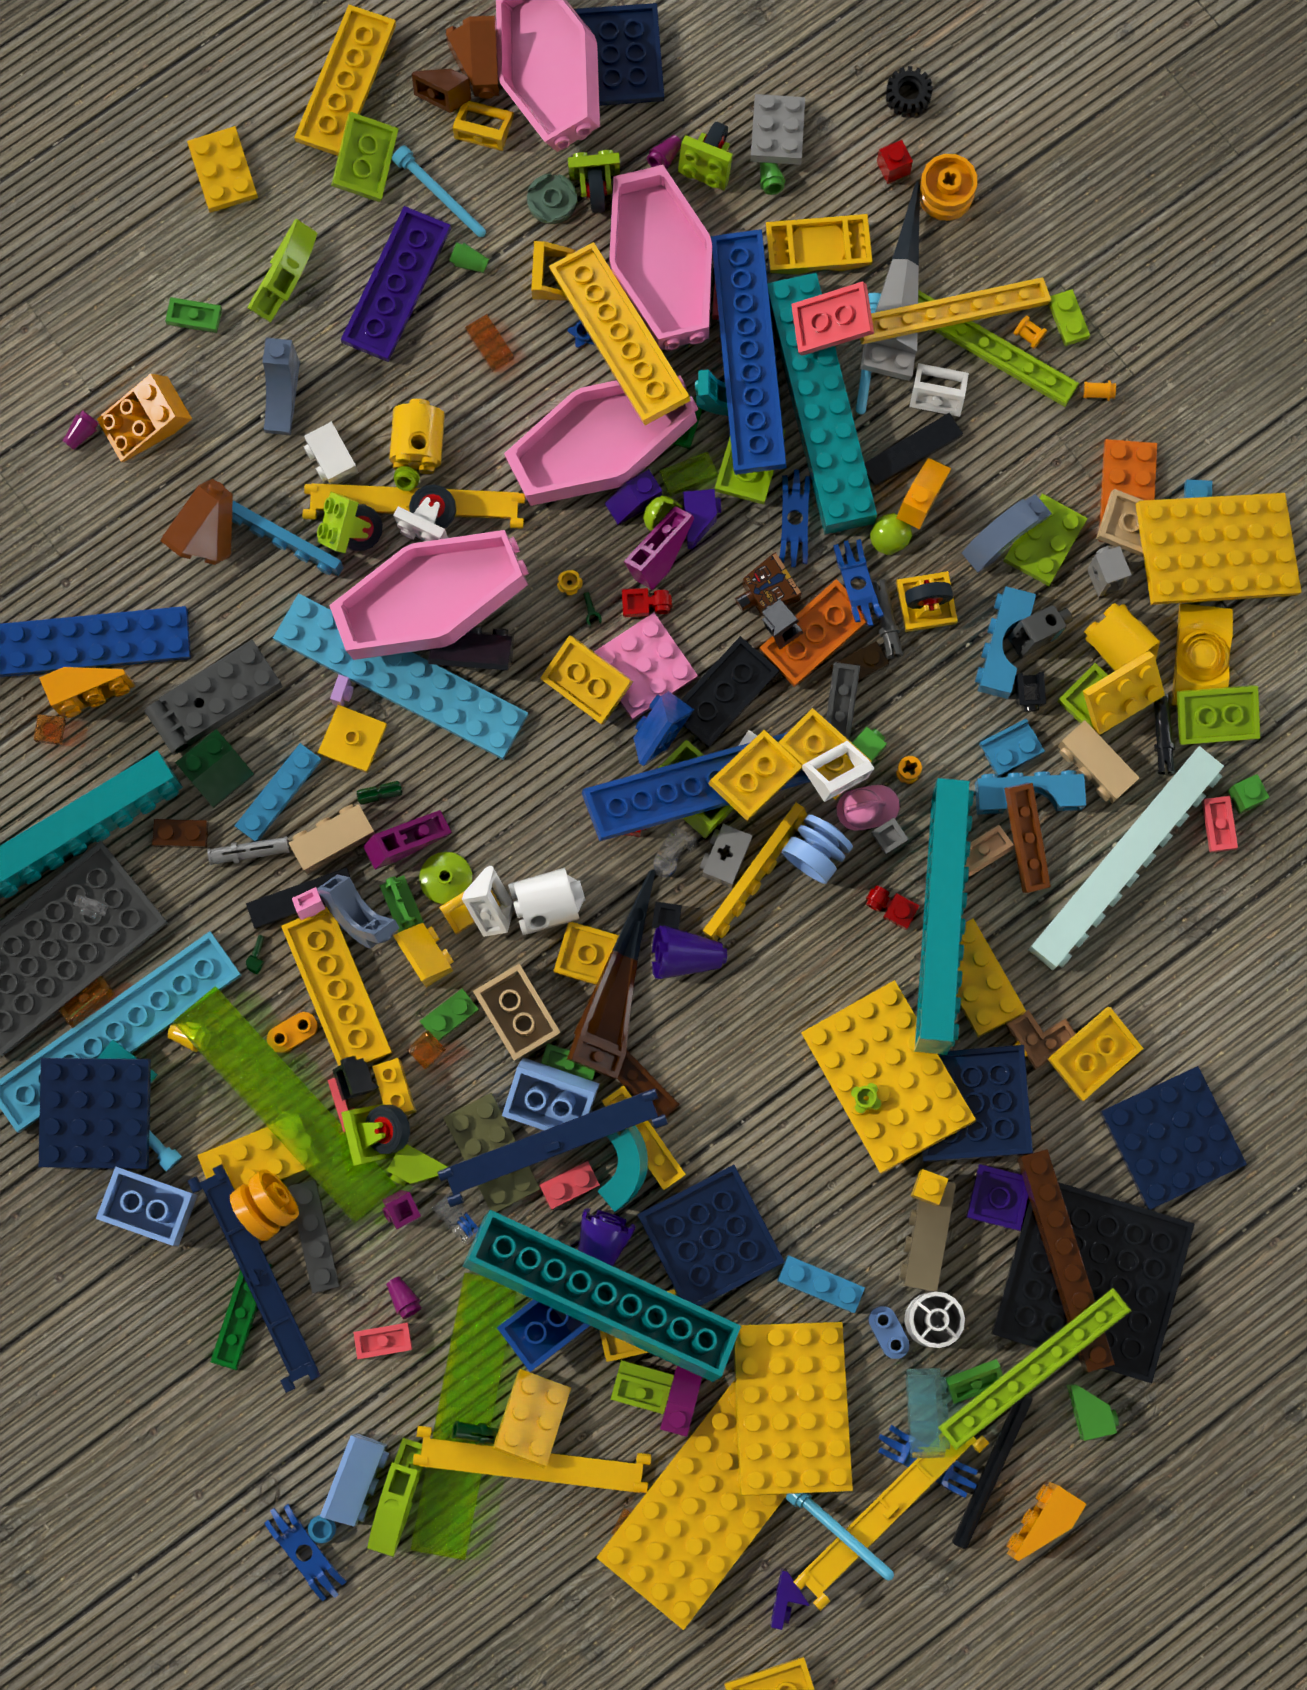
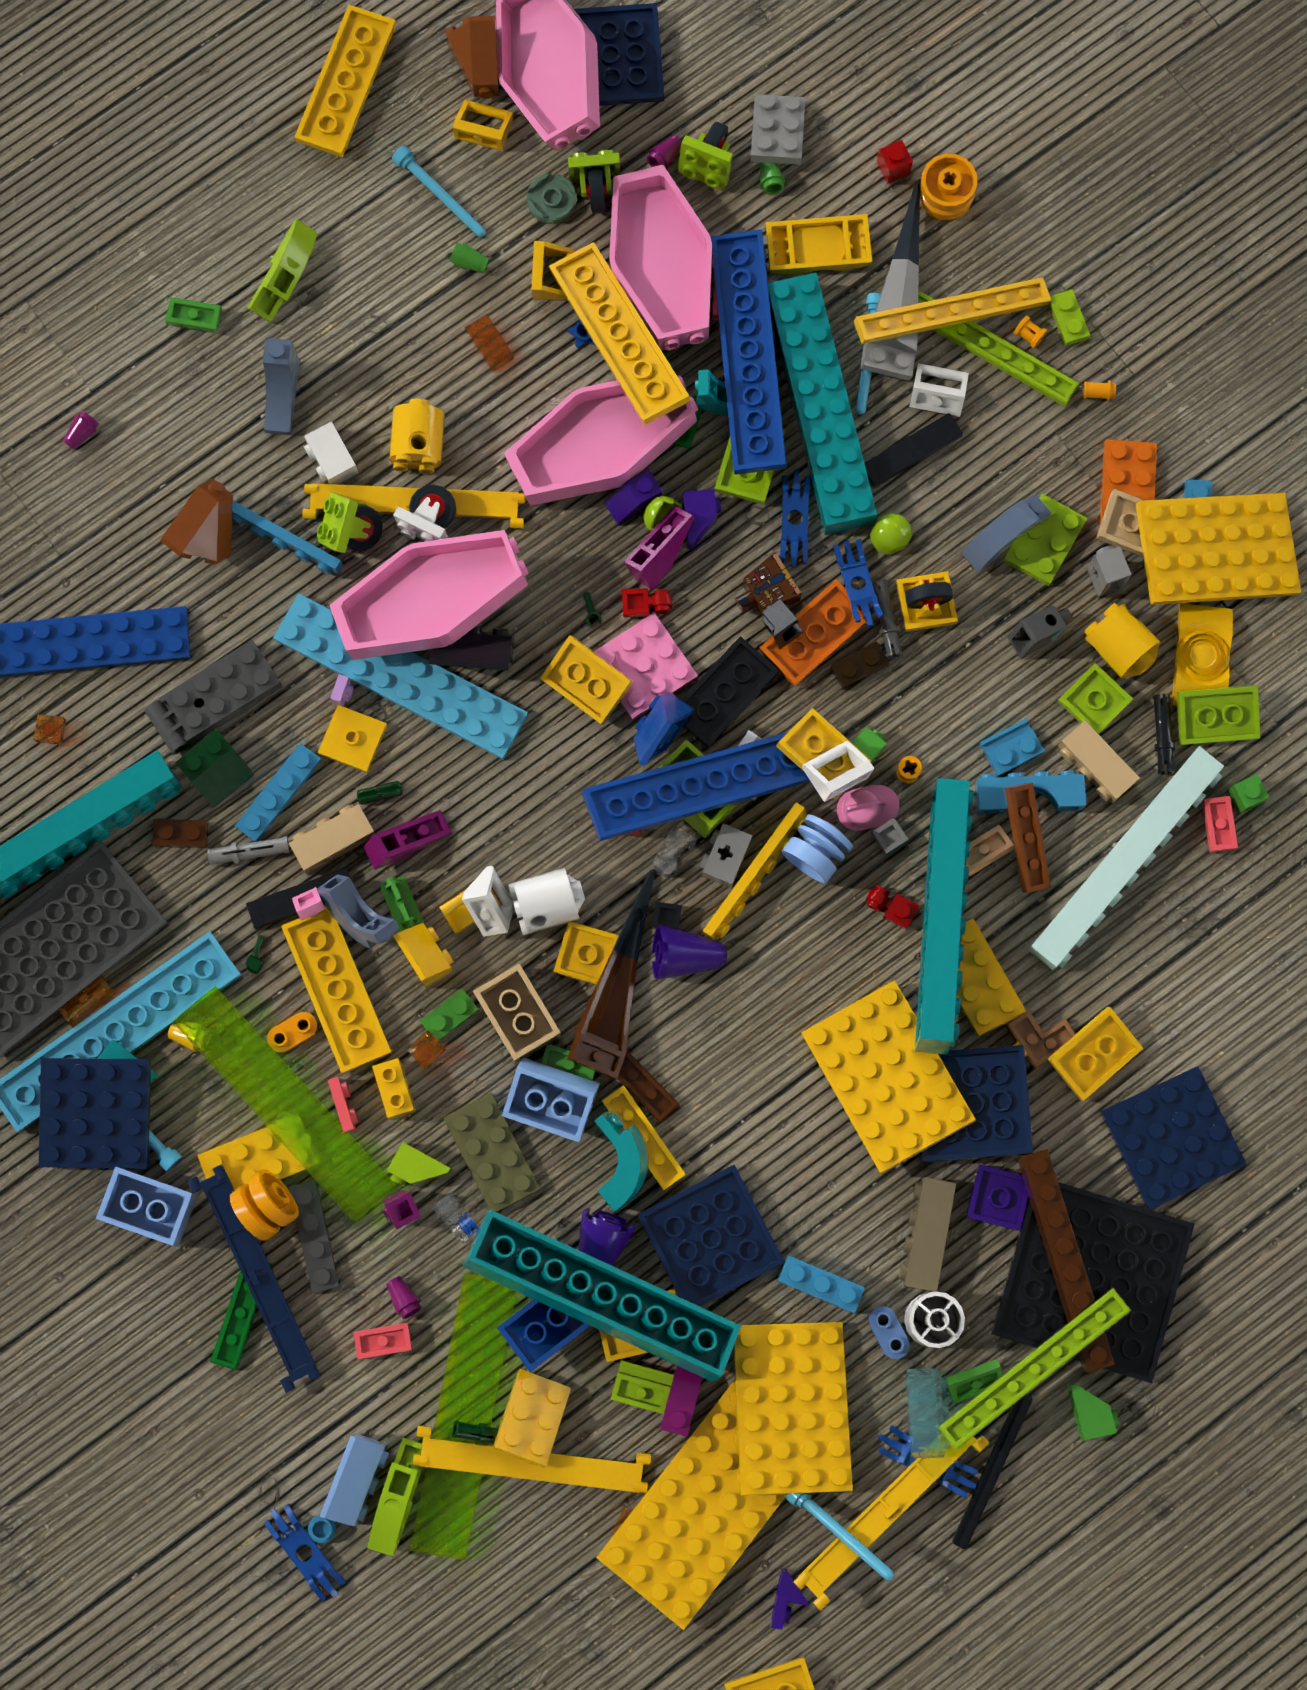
light orange slope [39,667,135,718] -> none
clear plate [74,895,108,918] -> none
light orange slope [96,374,192,462] -> none
yellow plate [187,126,258,213] -> none
lime plate [331,112,399,202] -> none
black window [332,1056,379,1101] -> none
dark purple plate [341,206,451,362] -> none
plate [341,1104,410,1166] -> none
lime plate [394,466,420,491] -> none
reddish brown slope [412,69,471,113] -> none
lime dish [419,852,472,904] -> none
dark blue piece [438,1088,668,1207] -> none
coral plate [540,1161,600,1210] -> none
yellow plate [557,570,583,595] -> none
clear neon green plate [660,451,718,496] -> none
yellow plate [708,730,802,821] -> none
coral plate [791,281,874,356] -> none
dark grey tile [826,662,860,741] -> none
lime plate [851,1083,881,1113] -> none
black tyre [886,66,933,118] -> none
light orange slope [896,458,951,529] -> none
yellow brick [910,1169,948,1206] -> none
dark azure arch [975,586,1036,699] -> none
light orange slope [1006,1482,1087,1562] -> none
black window [1014,672,1046,712] -> none
yellow plate [1083,651,1165,735] -> none

